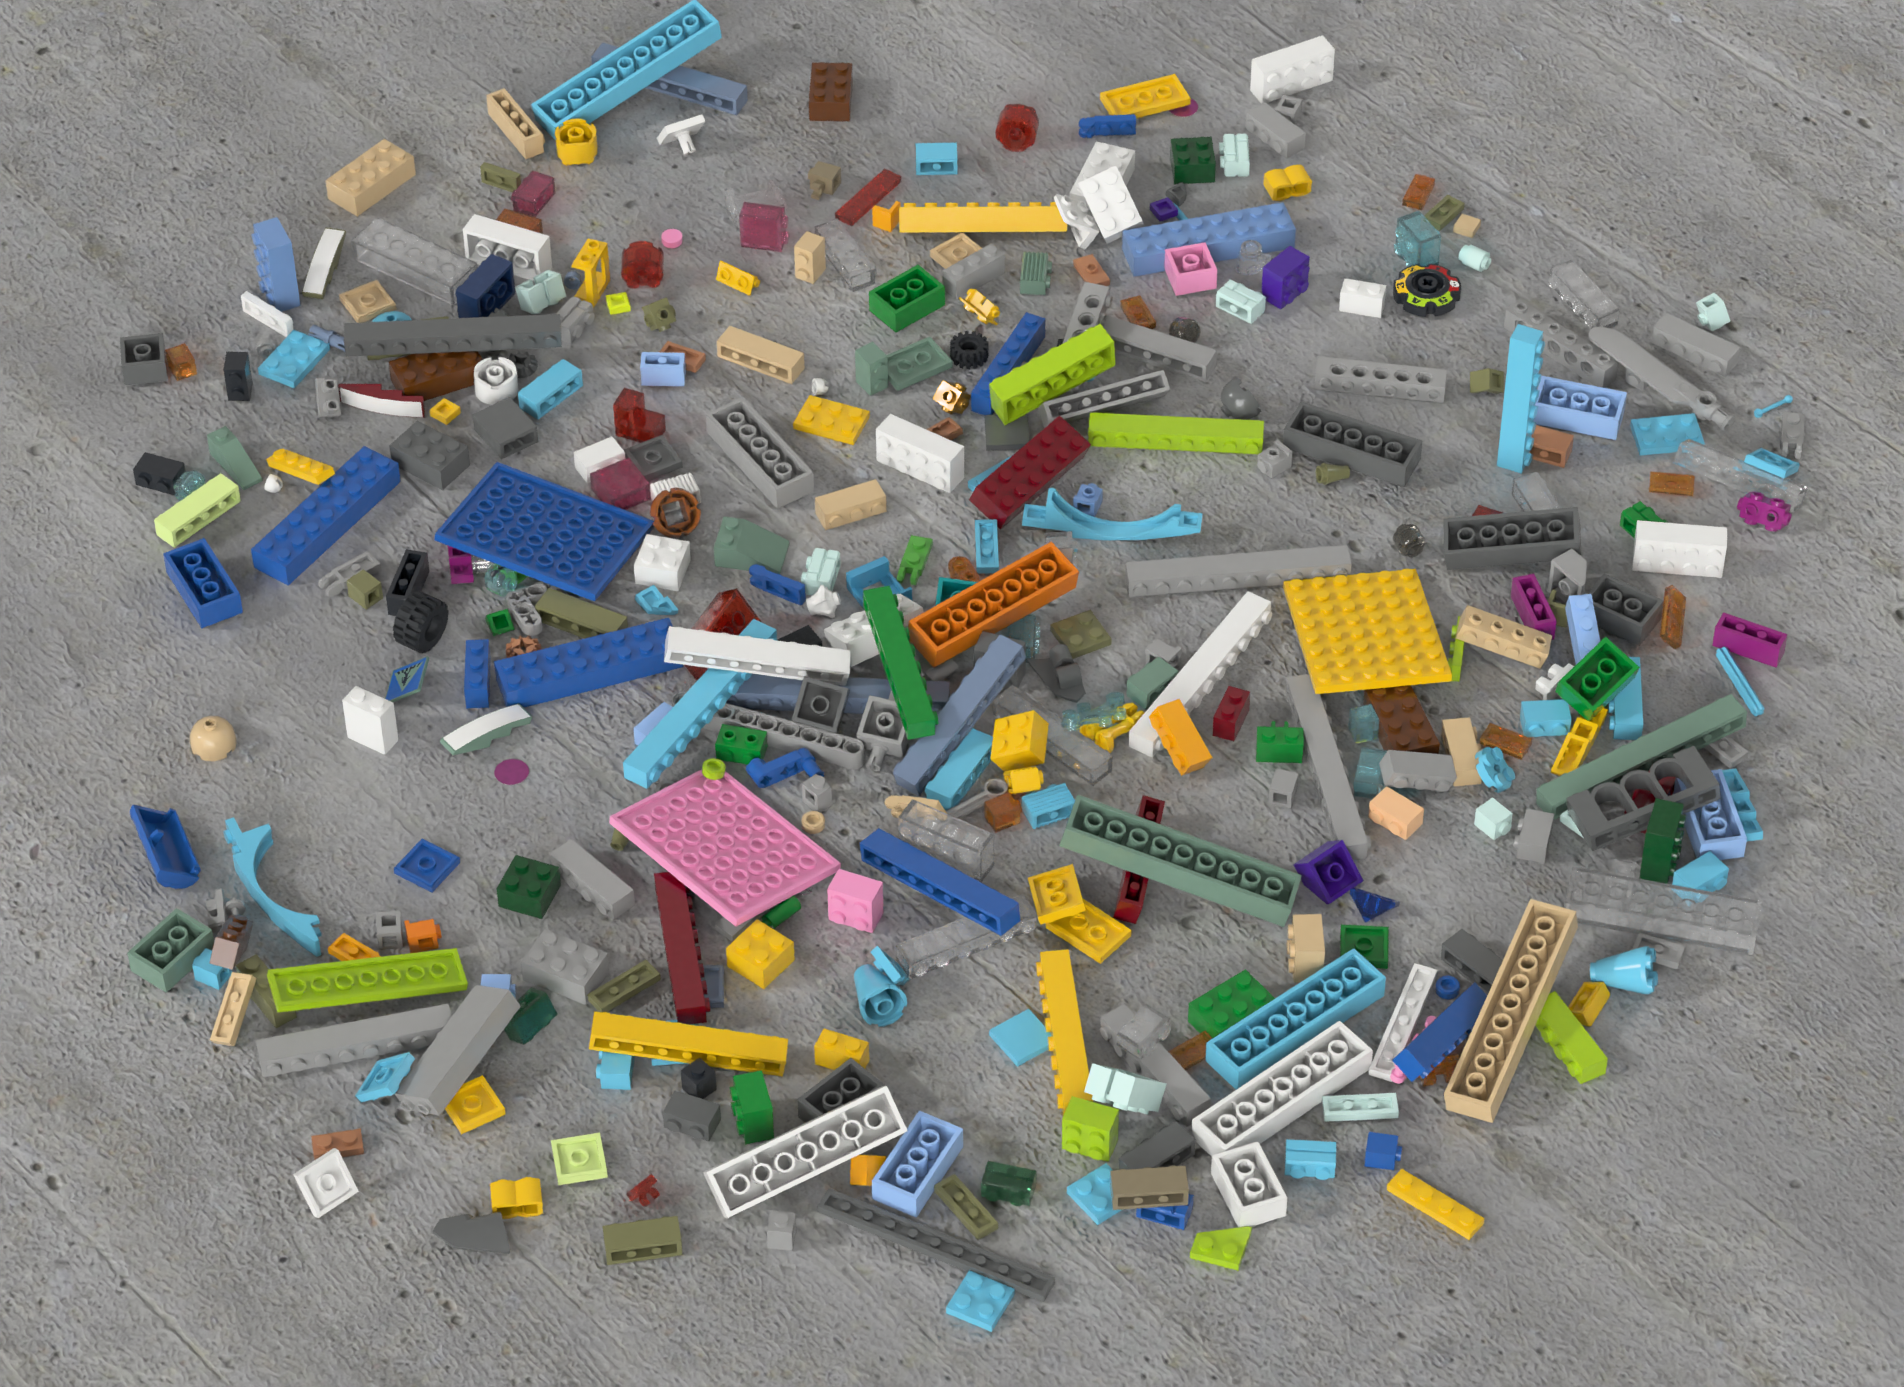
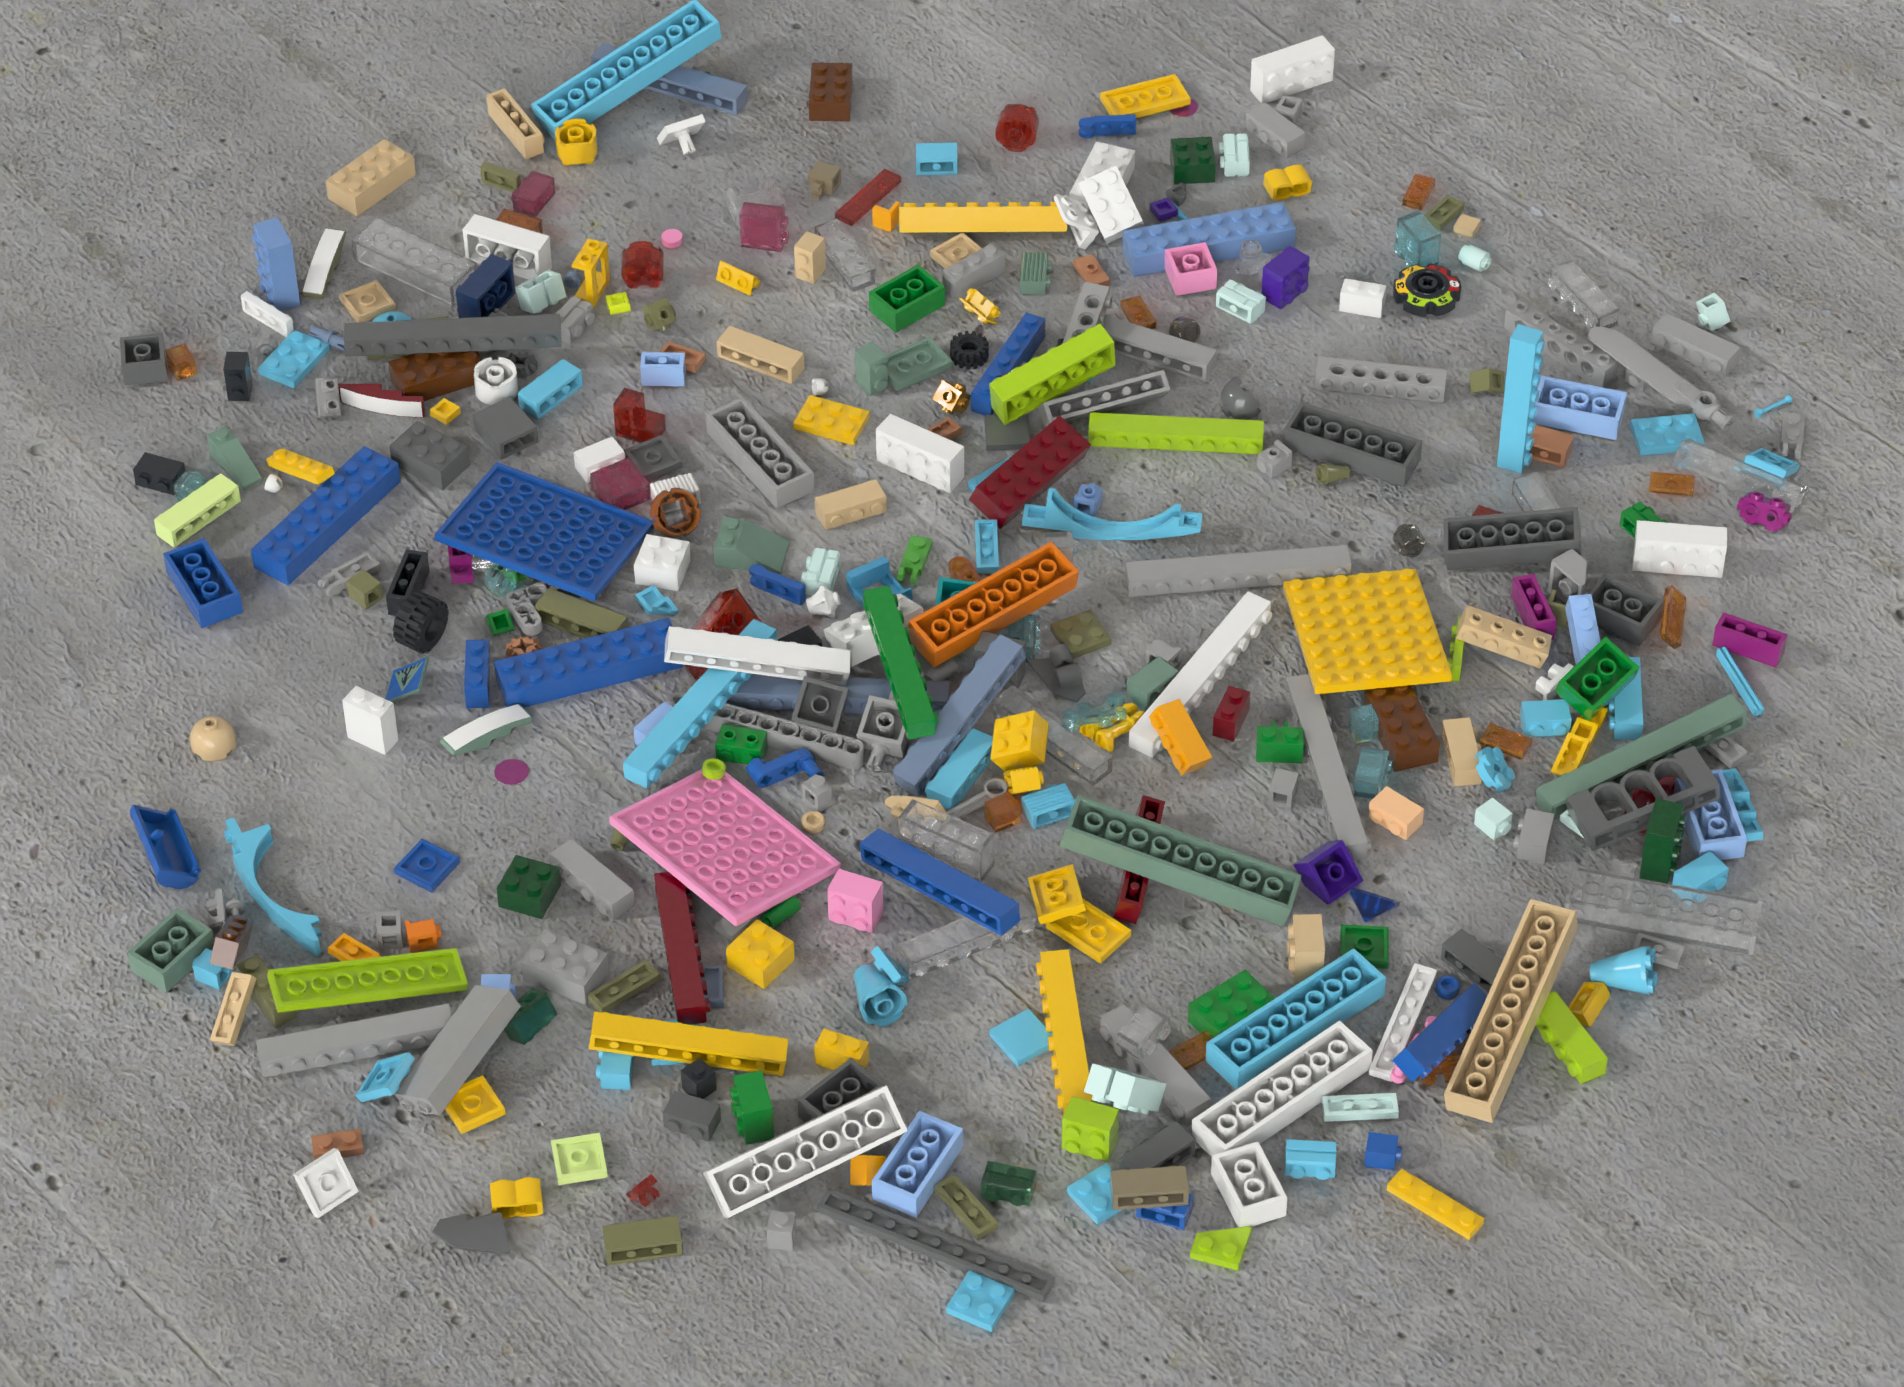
light grey brick [1379,750,1457,792] -> none

